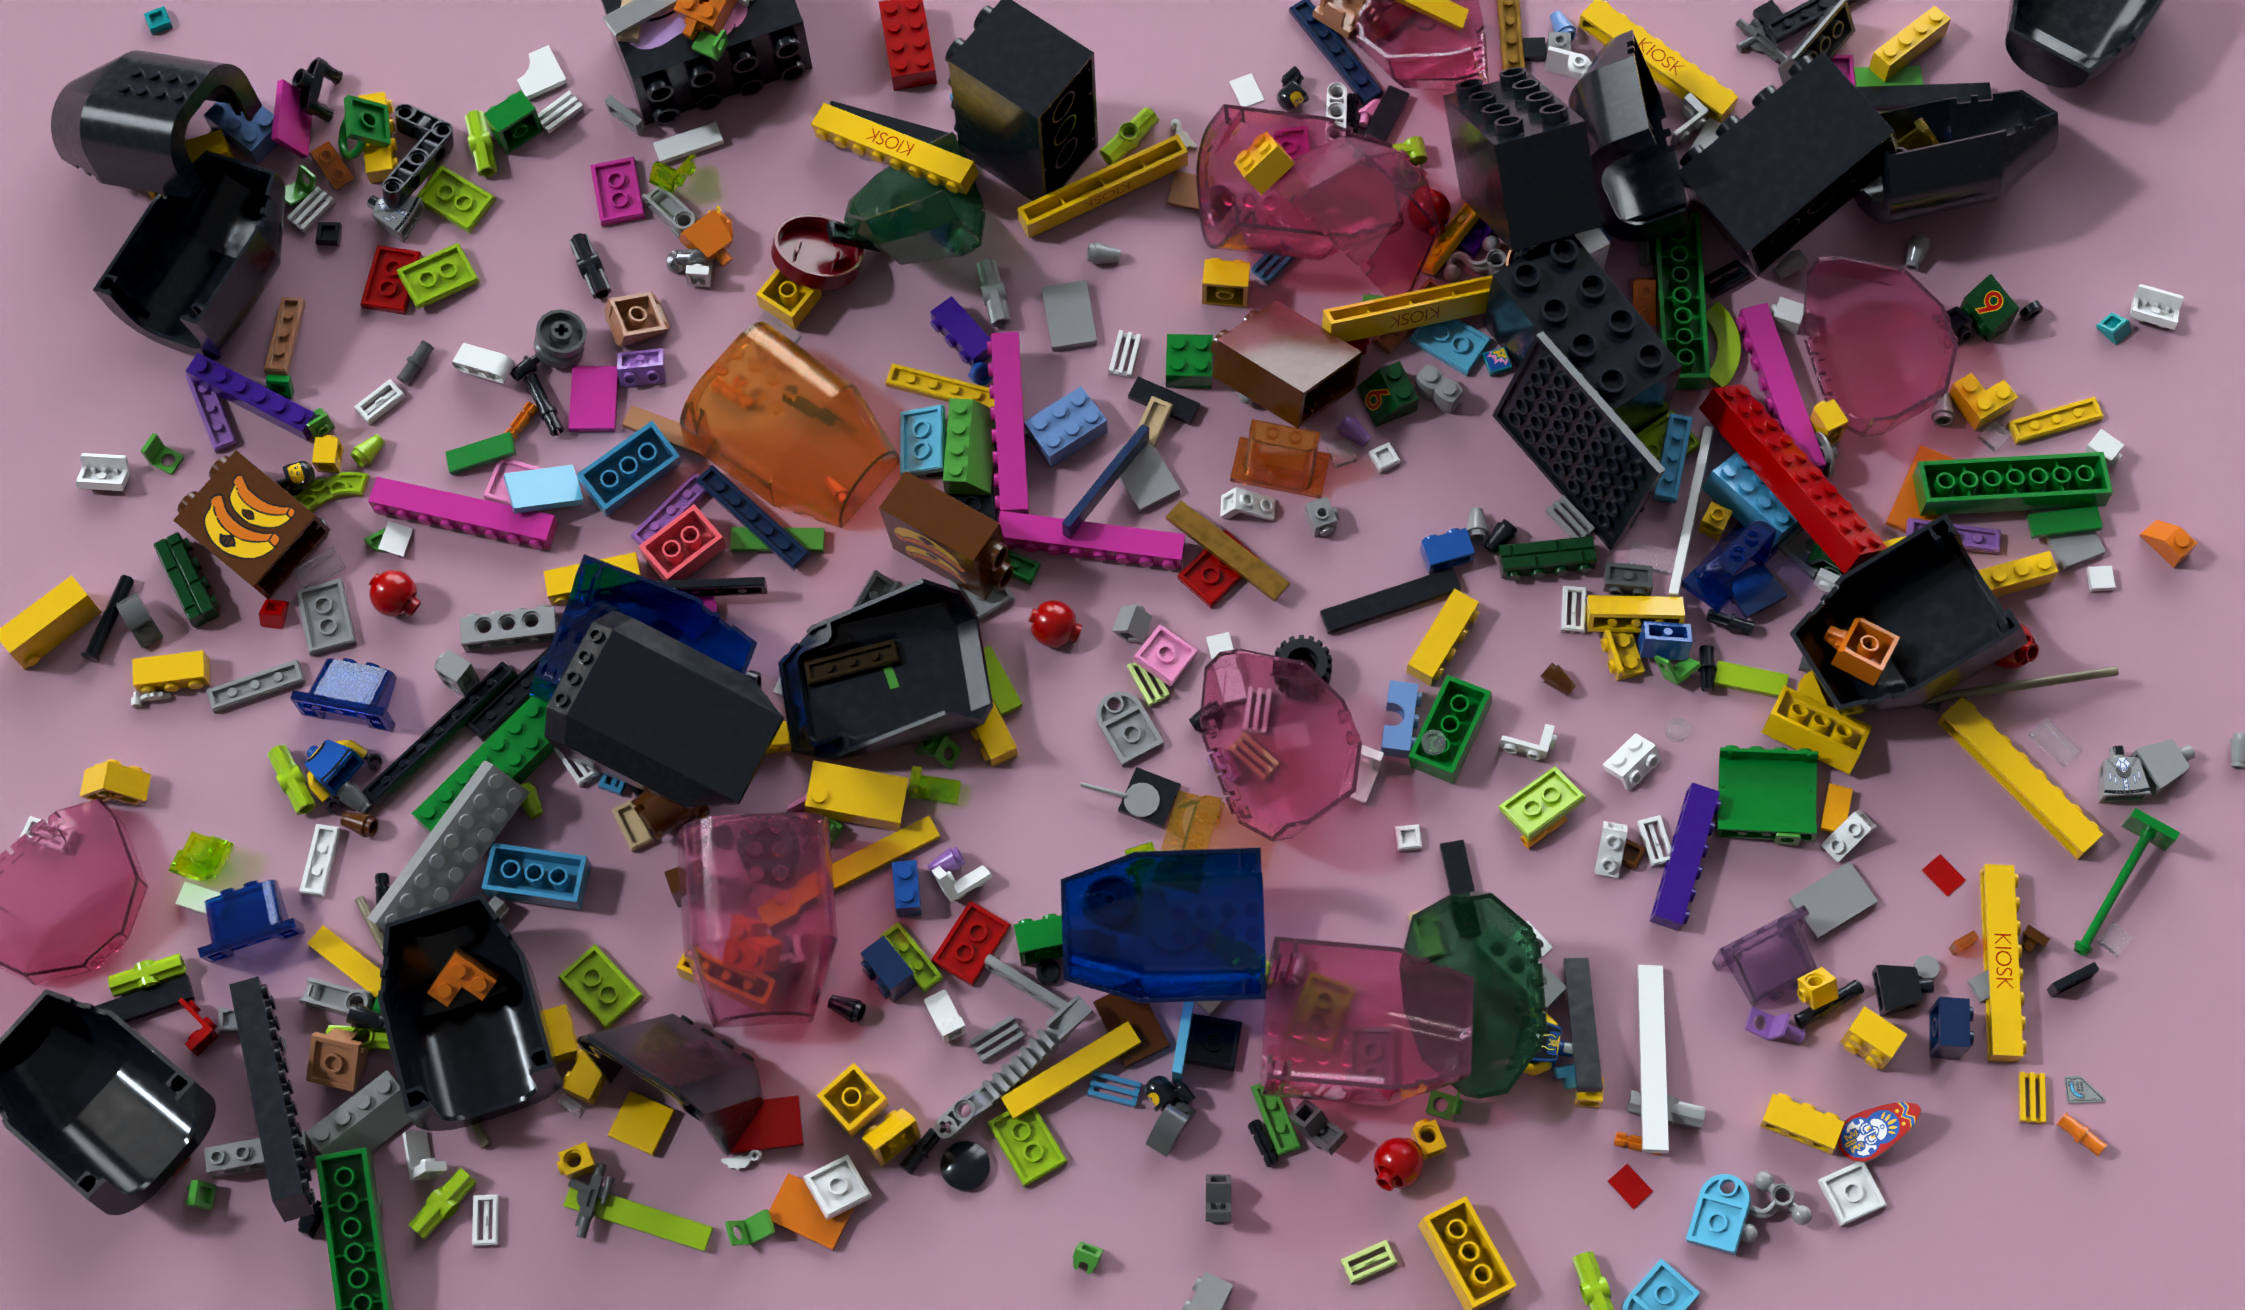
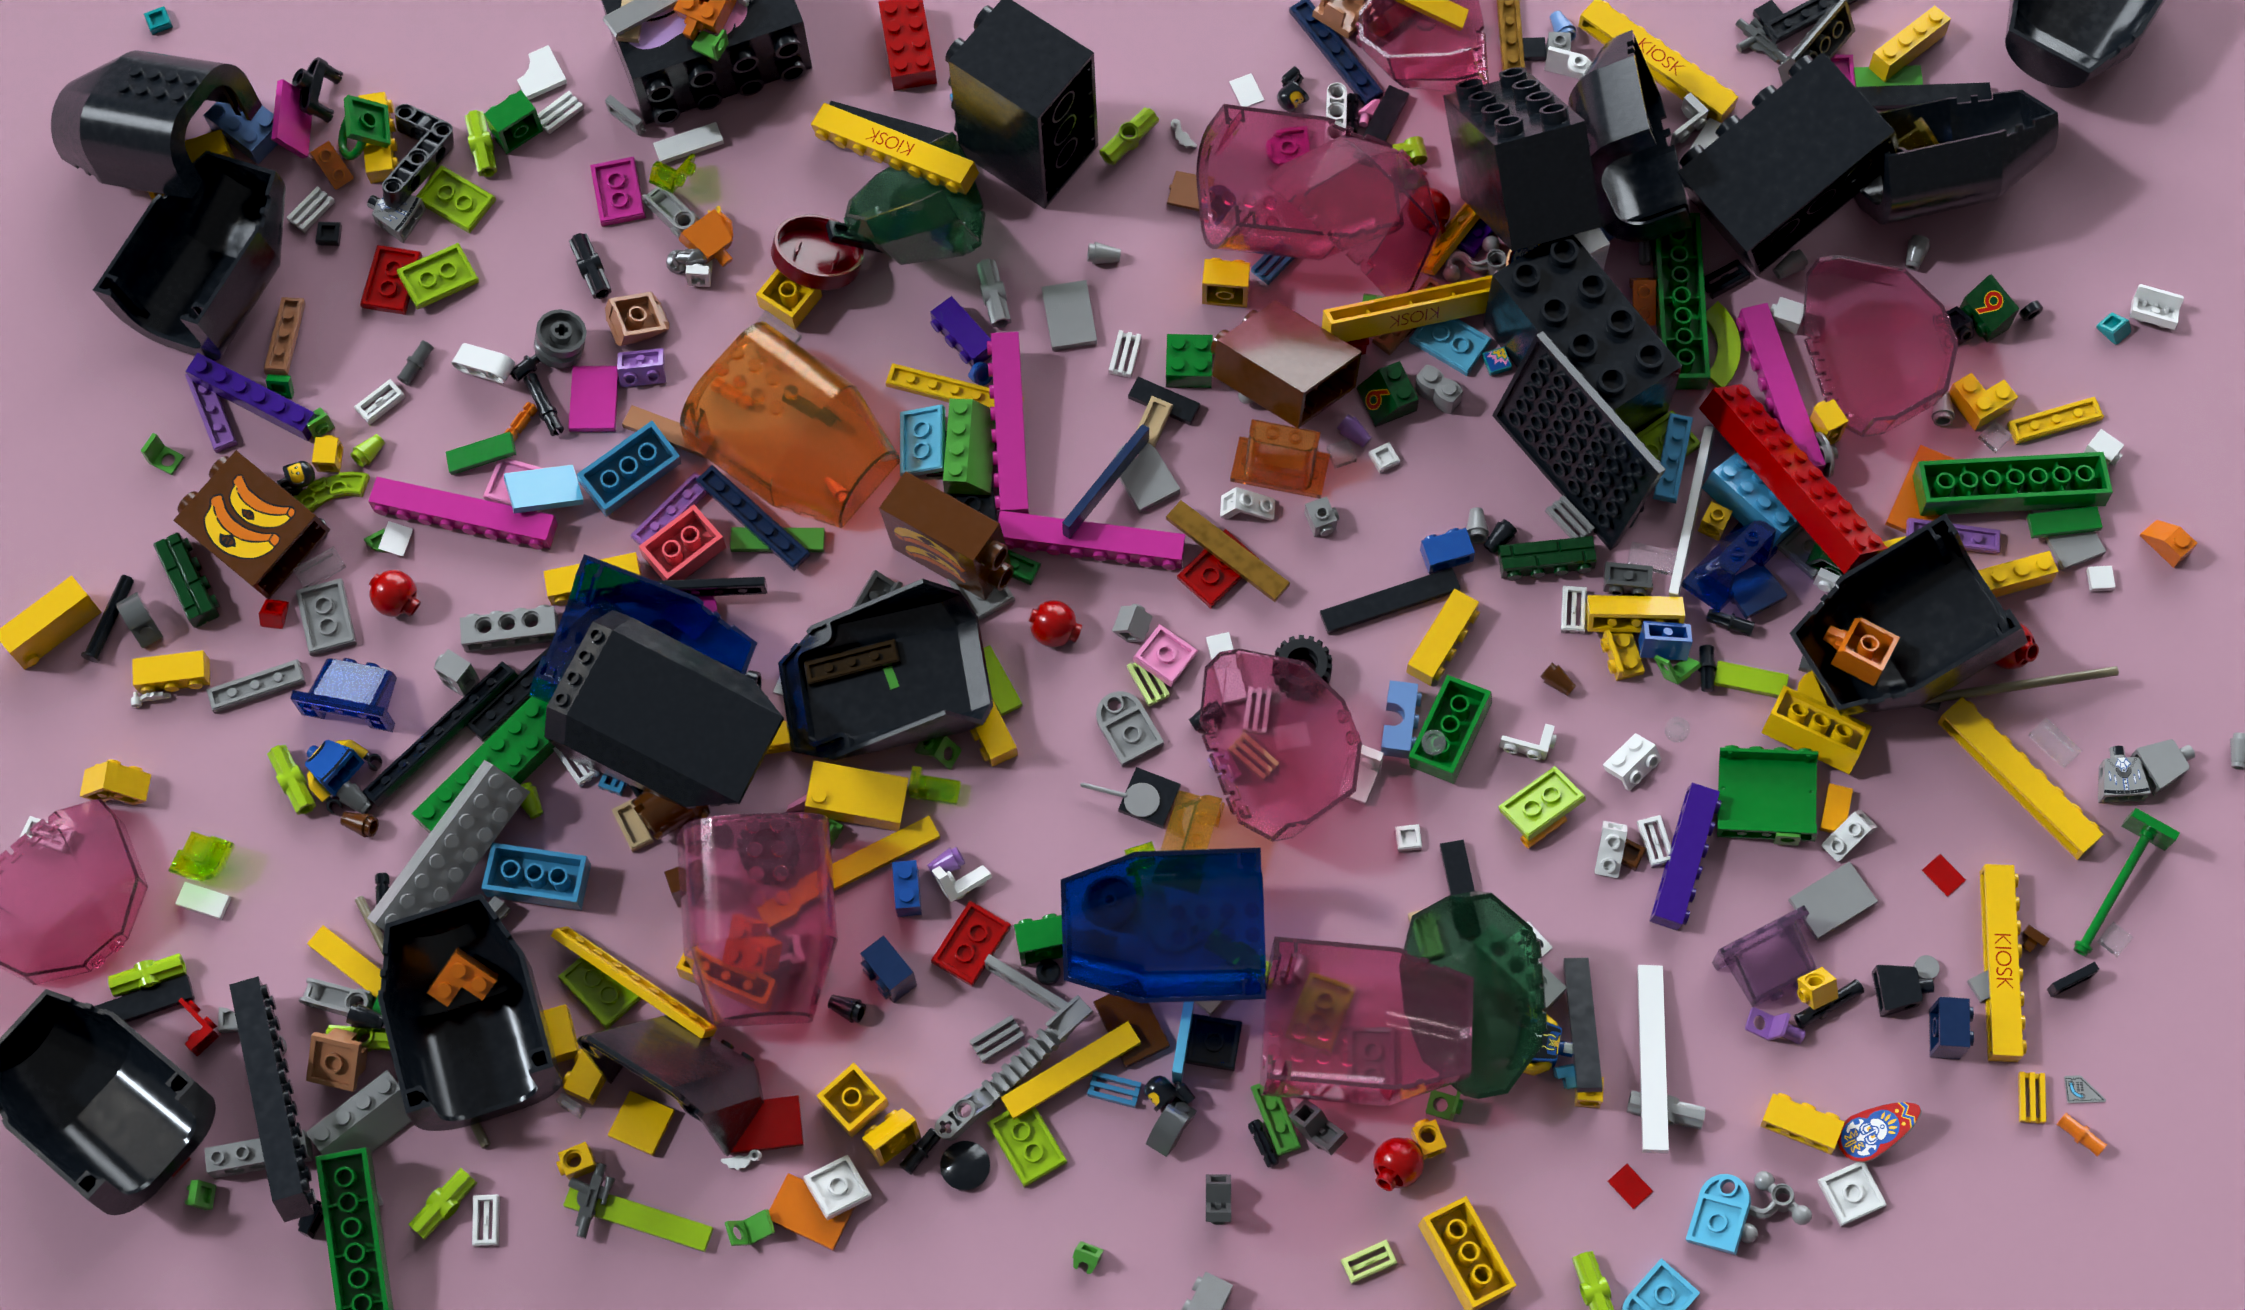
white bracket [76,453,131,491] -> none
clear blue windscreen [197,880,306,963] -> none
bright green bracket [285,165,316,206] -> none
white tile [299,824,341,898] -> none
white bracket [402,1130,447,1180] -> none
lime tile [880,921,944,993] -> none
white bracket [924,990,967,1043] -> none
yellow brick [1017,134,1188,239] -> none
medium blue brick [1024,386,1108,468] -> none
yellow brick [1234,131,1295,195] -> none
orange axle [1614,1132,1662,1155] -> none
yellow brick [1840,1006,1907,1070] -> none
clear orange tile [1948,930,1979,955] -> none
none -> yellow tile [551,926,717,1039]

